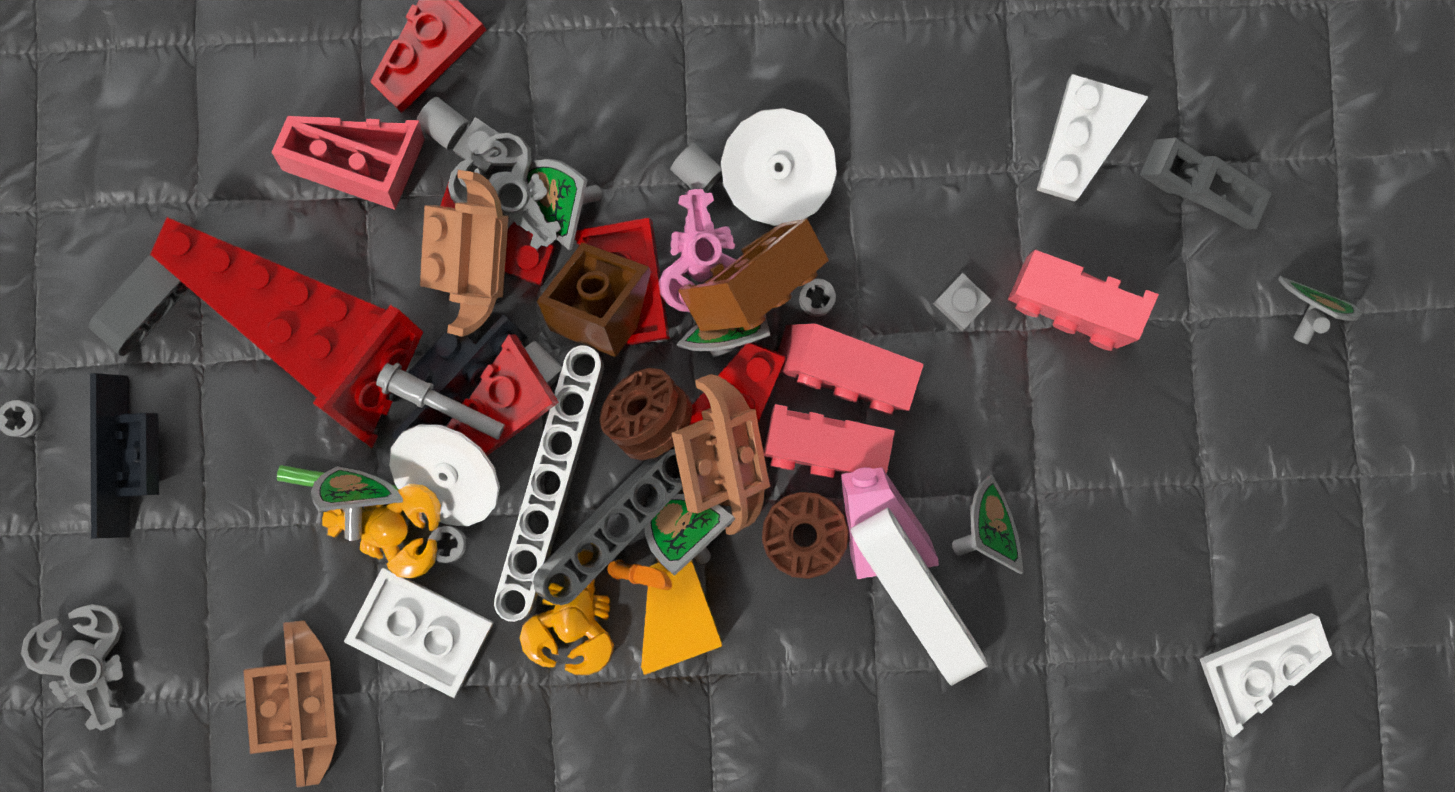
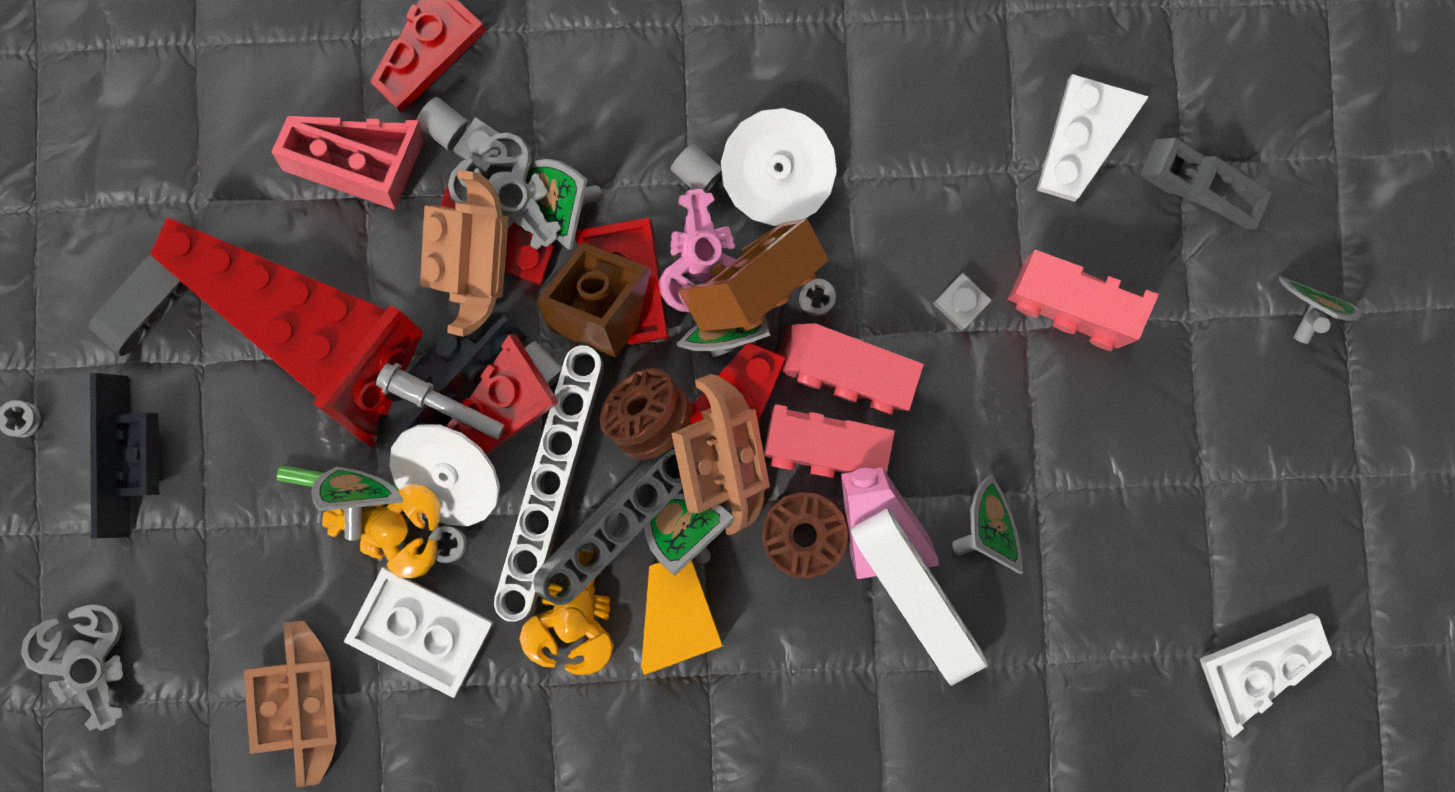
orange piece [608,560,672,591] -> none

